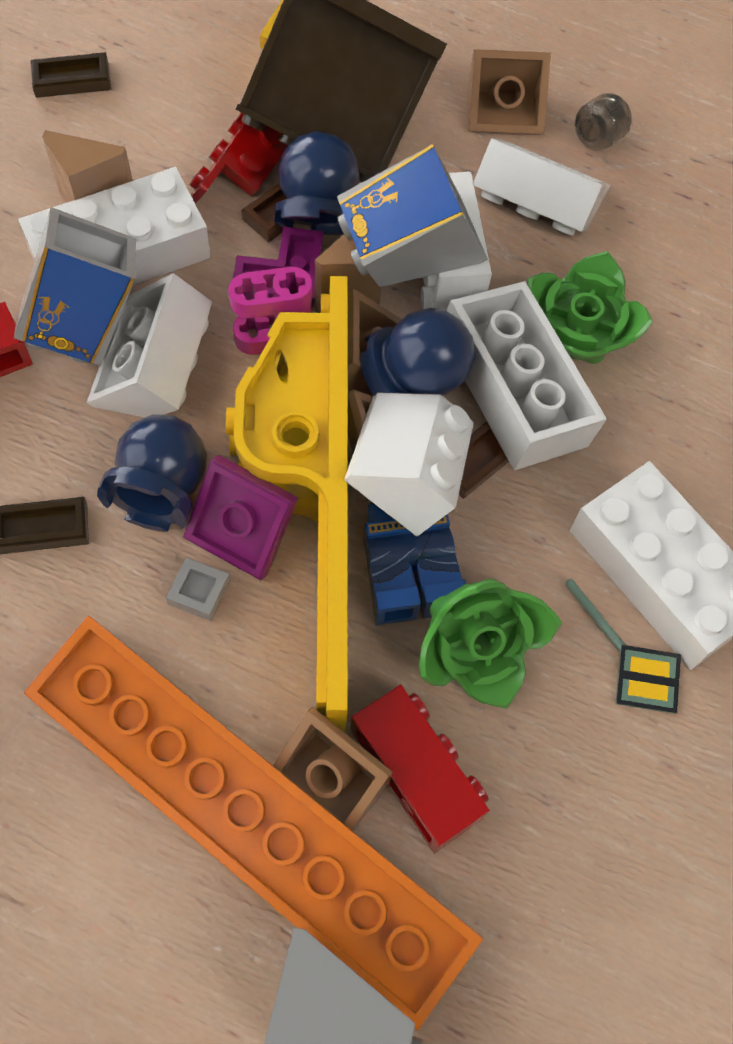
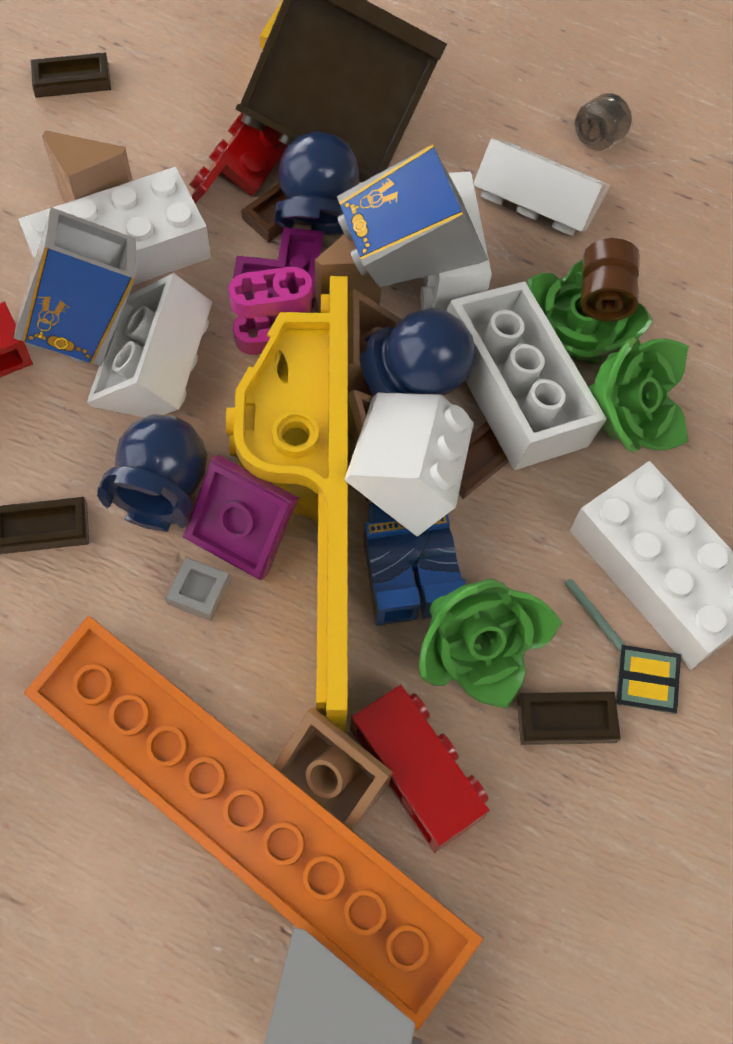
medium nougat slope [467,49,551,134] -> none
none -> dark brown tile [517,692,621,745]
none -> reddish brown wheel [581,238,640,322]
none -> bright green brick [588,337,689,453]

